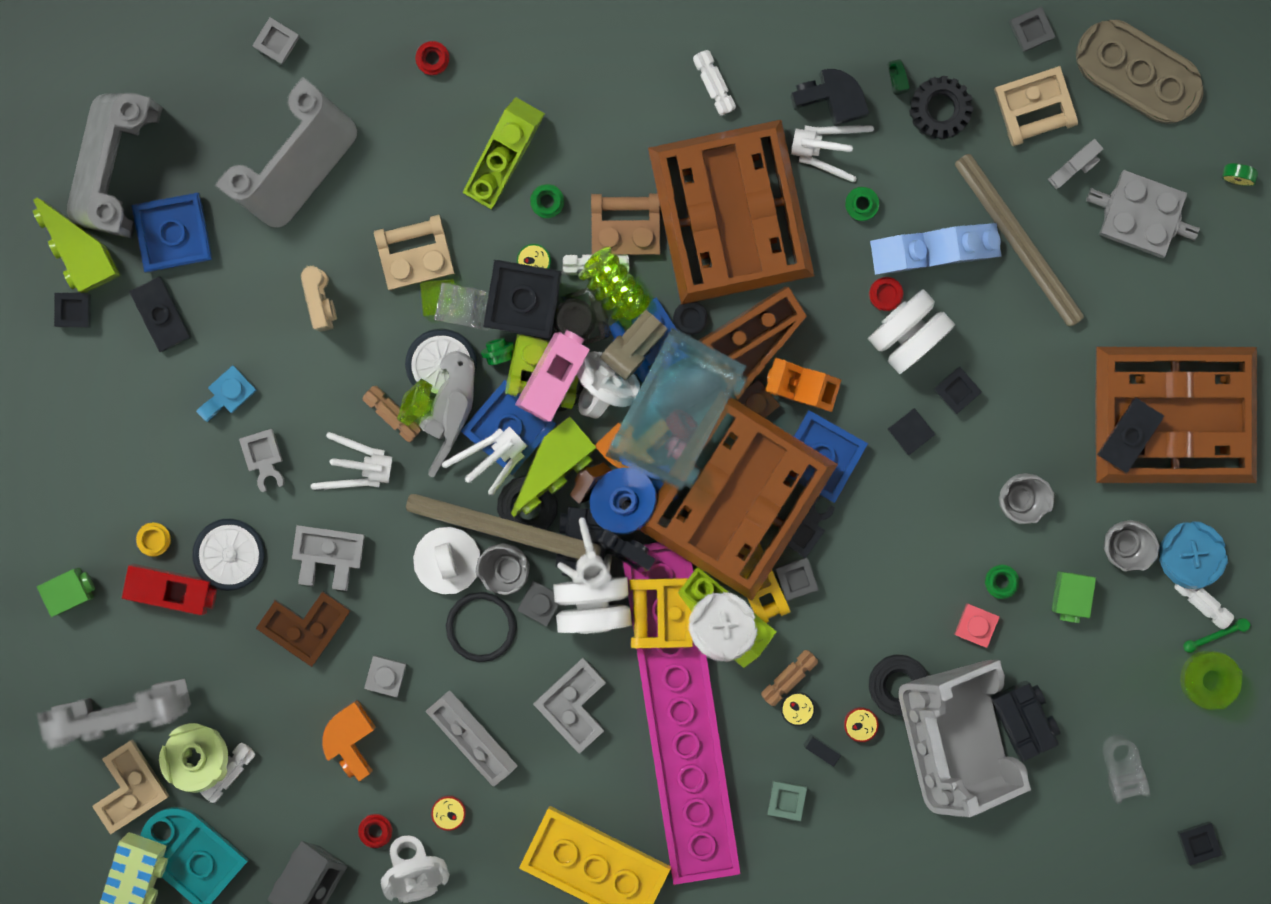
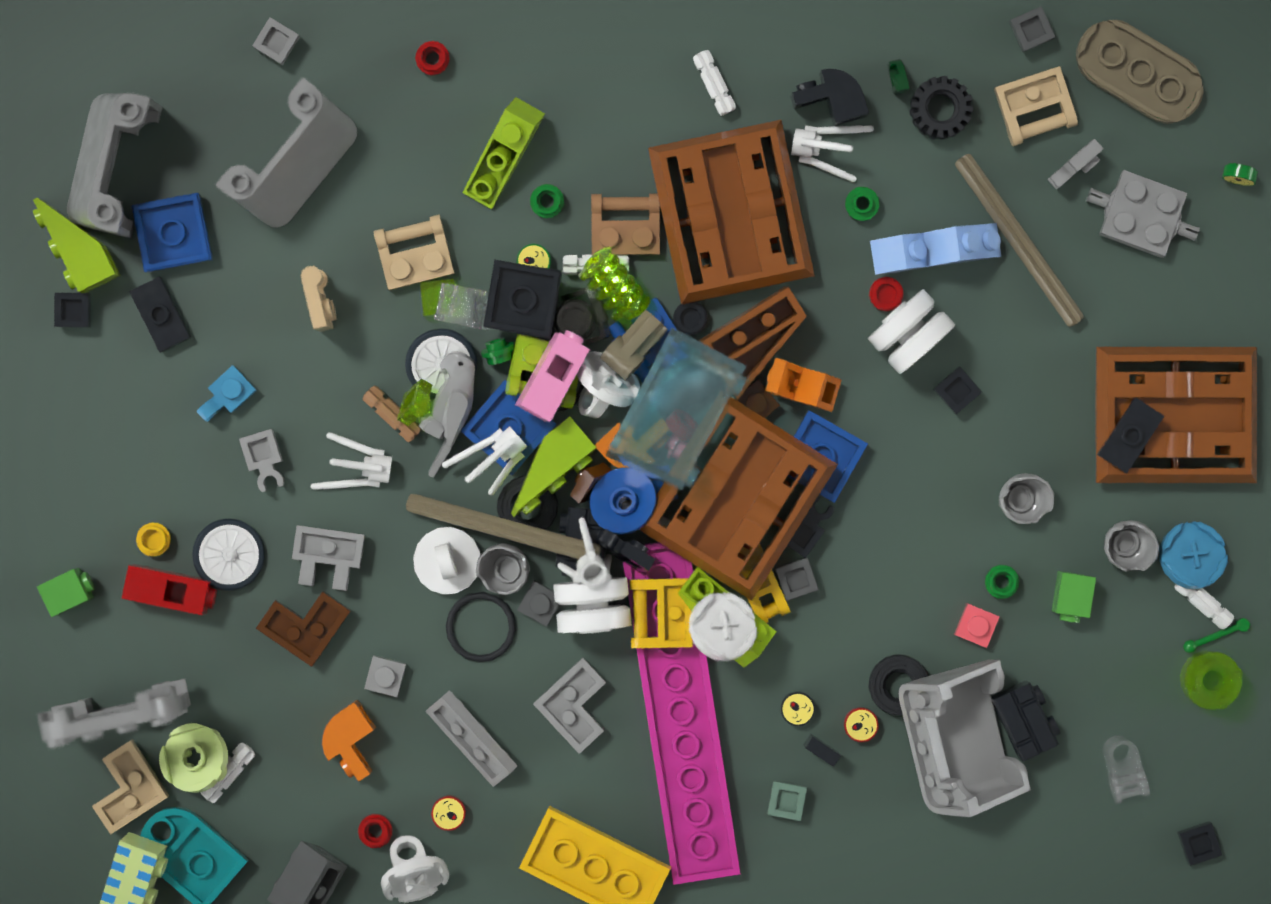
medium nougat axle [761,650,818,706] -> none
black tile [887,408,936,456] -> none

